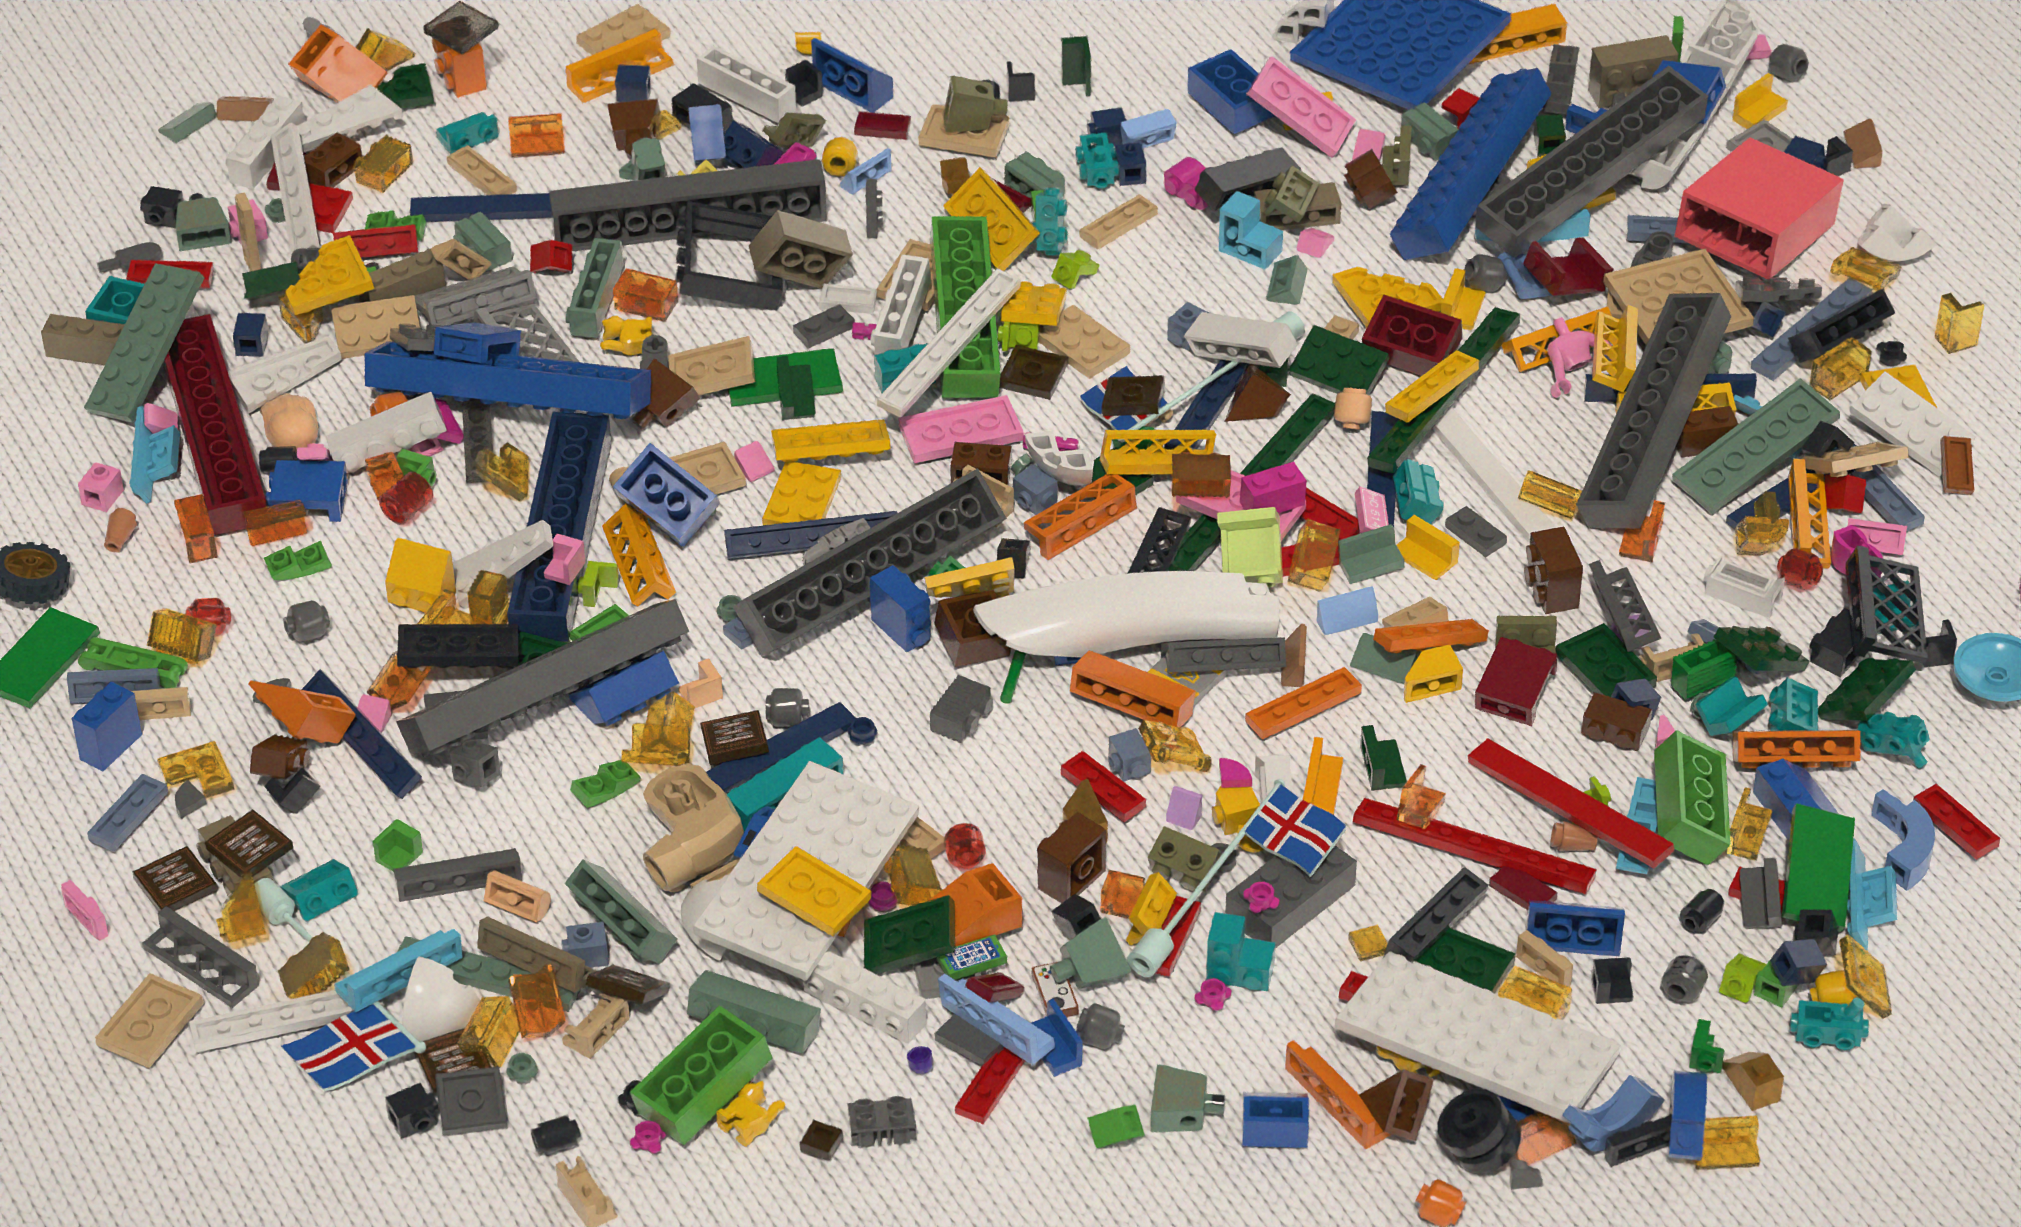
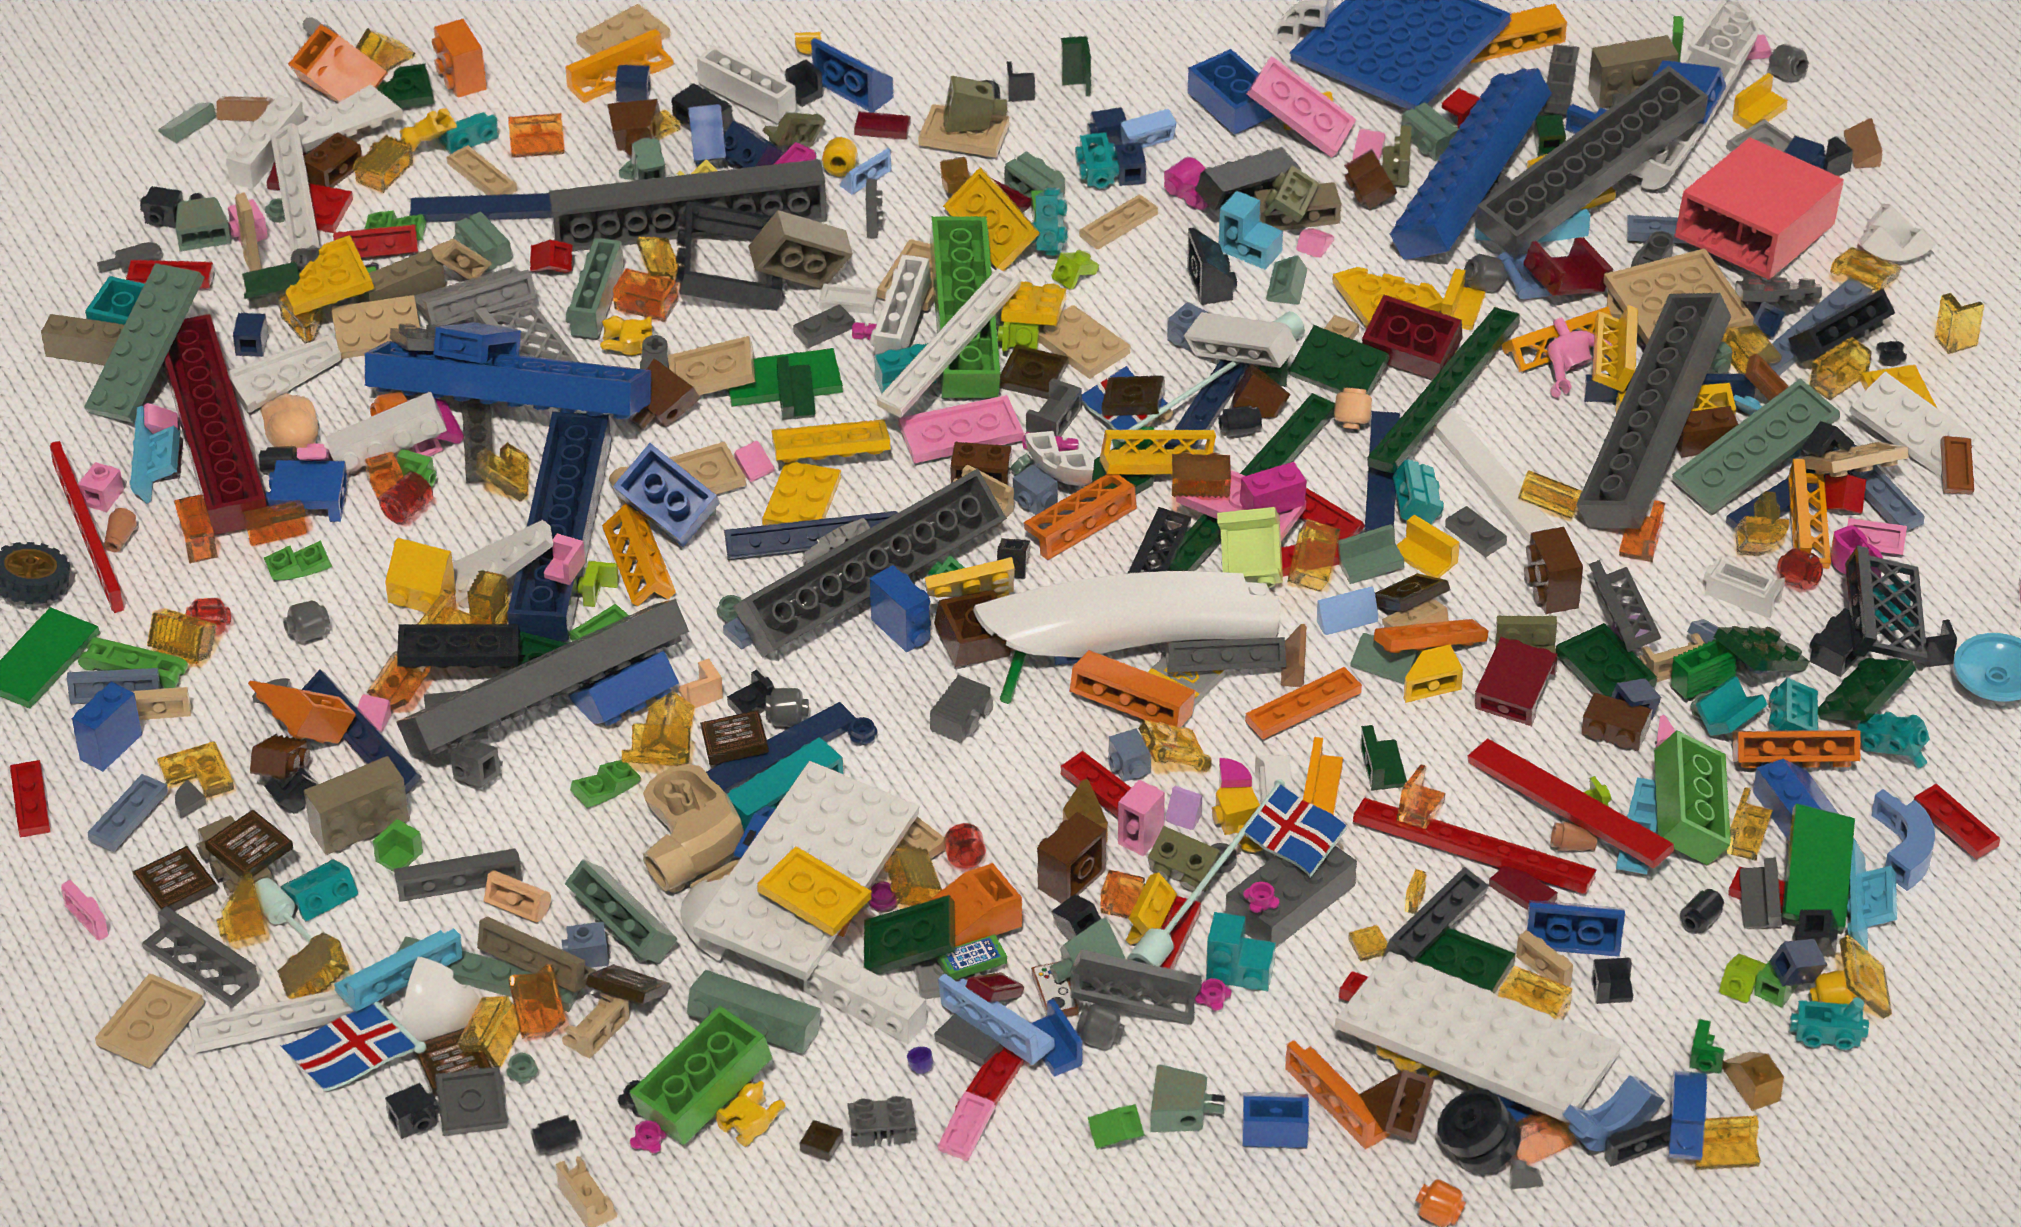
clear smoke plate [423,0,499,54] -> none
bright pink tile [1354,486,1389,534] -> none
yellow plate [1385,350,1479,423] -> none
dark grey head [1661,955,1708,1002] -> none
none -> red tile [10,760,50,838]
none -> red tile [49,441,124,613]
none -> dark tan brick [304,756,409,855]
none -> yellow animal [399,108,457,152]
none -> clear yellow panel [636,237,679,294]
none -> black bracket [727,669,774,714]
none -> bright pink plate [937,1091,995,1161]
none -> dark grey panel [1026,378,1082,437]
none -> dark grey fence [1070,949,1202,1025]
none -> bright pink brick [1118,780,1165,857]
none -> black slope [1187,227,1237,305]
none -> black brick [1218,405,1262,437]
none -> dark brown tile [1375,573,1451,612]
none -> clear yellow tile [1405,869,1427,914]
none -> clear yellow panel [1722,323,1782,373]
none -> dark orange tile [1745,353,1789,401]

